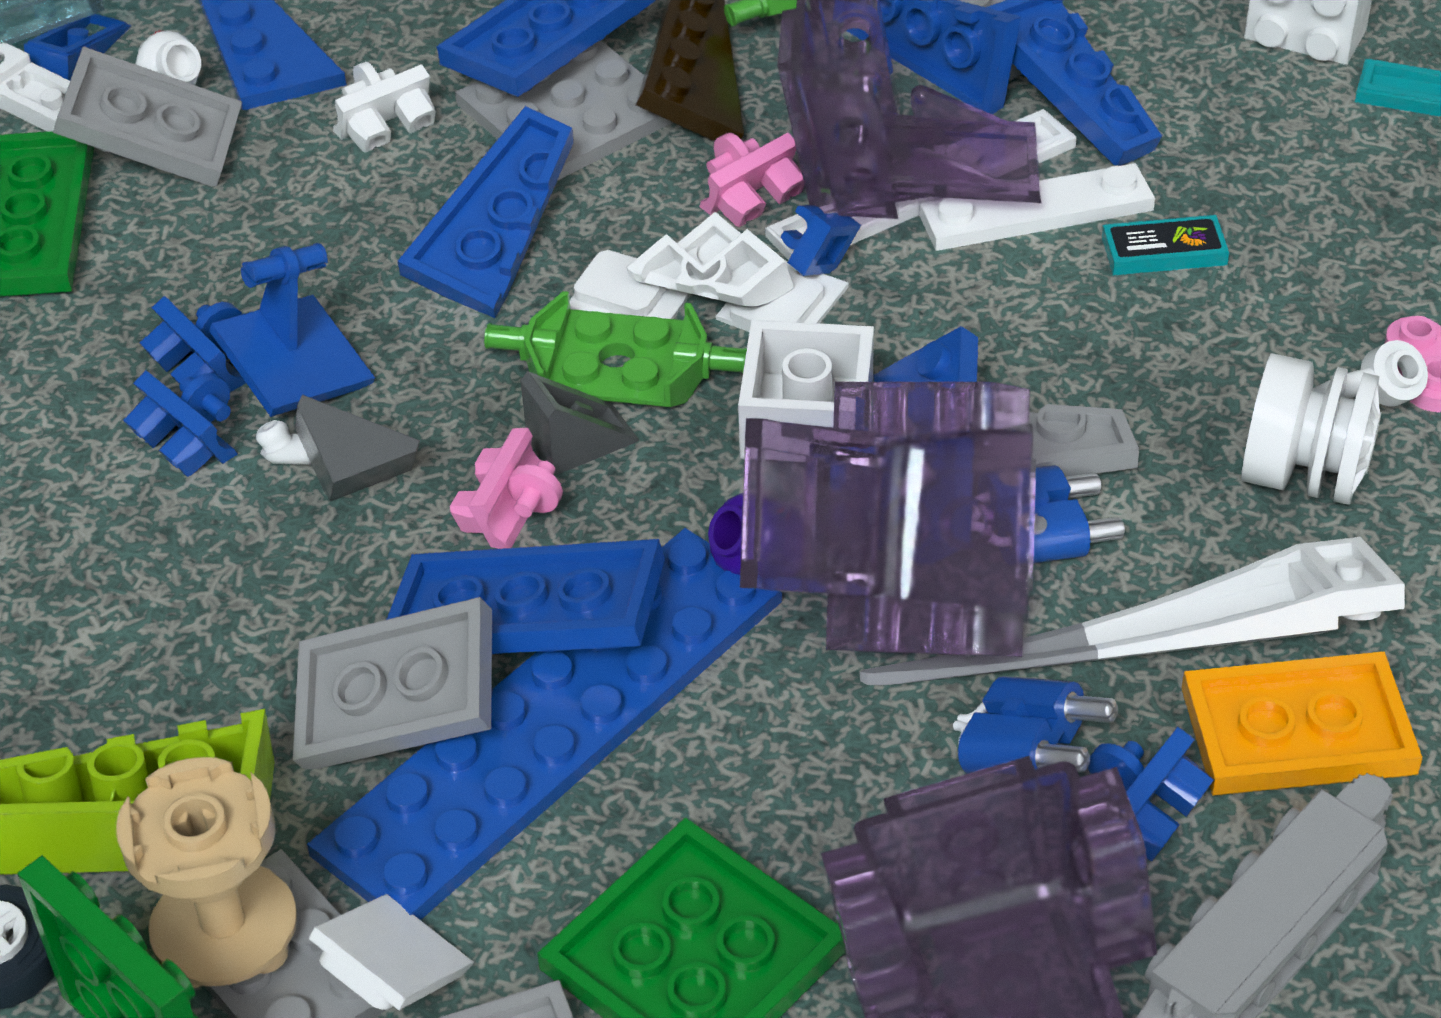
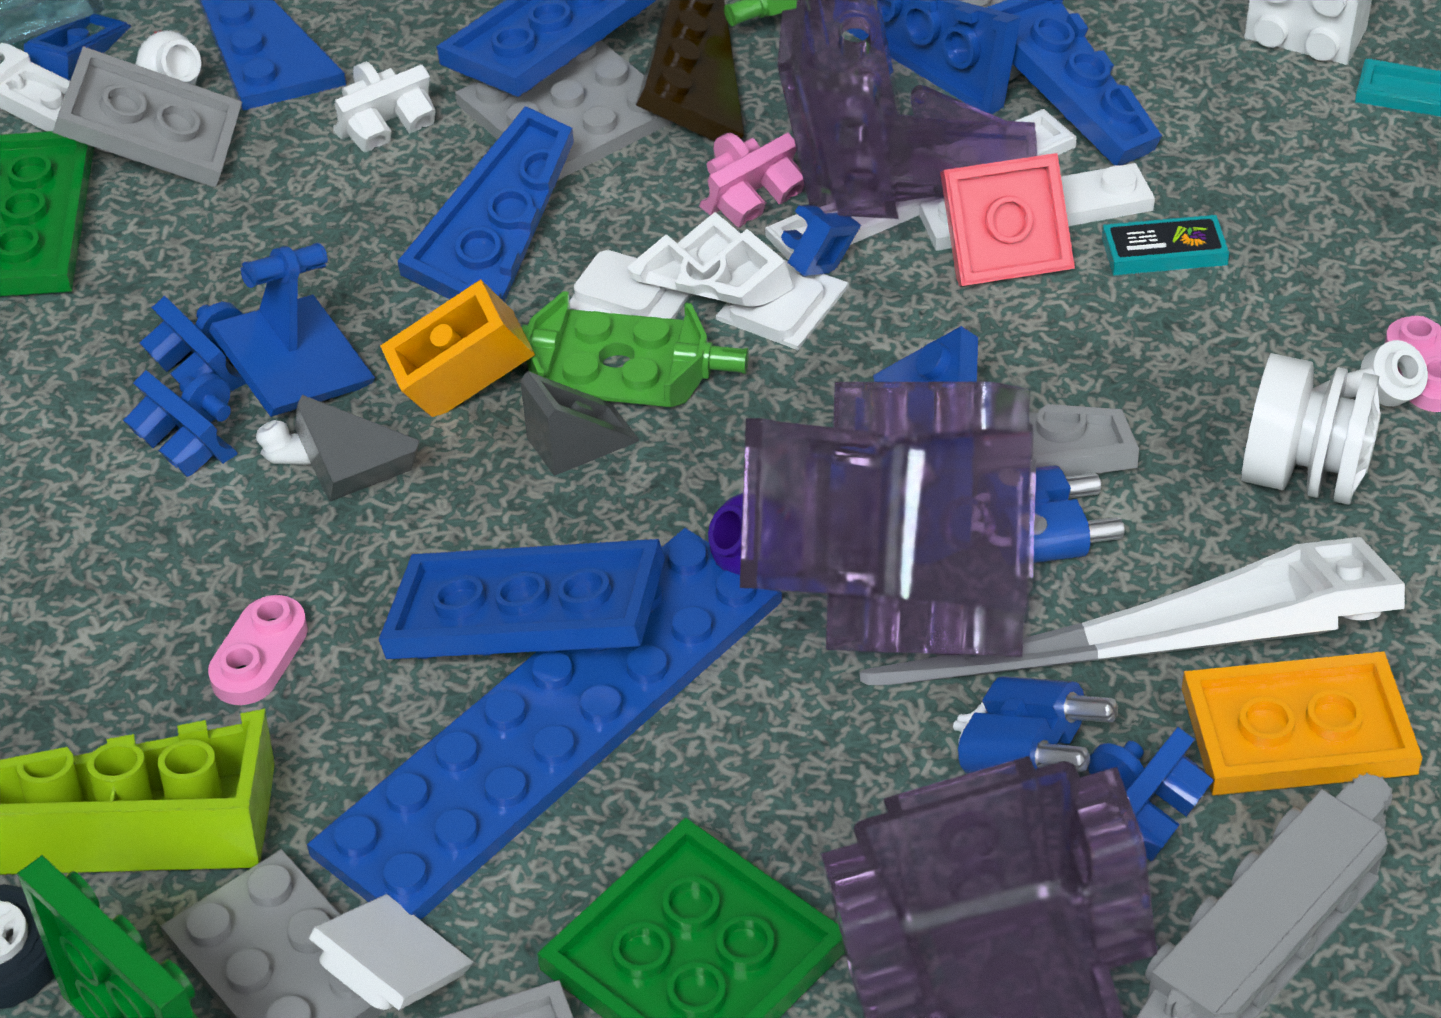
tan piece [116,757,297,988] -> none
light grey plate [293,597,492,769] -> none
bright pink hips [450,428,563,549] -> none
white brick [738,320,874,463] -> none
none -> bright pink plate [208,595,308,705]
none -> light orange brick [380,279,535,417]
none -> coral tile [940,153,1075,287]

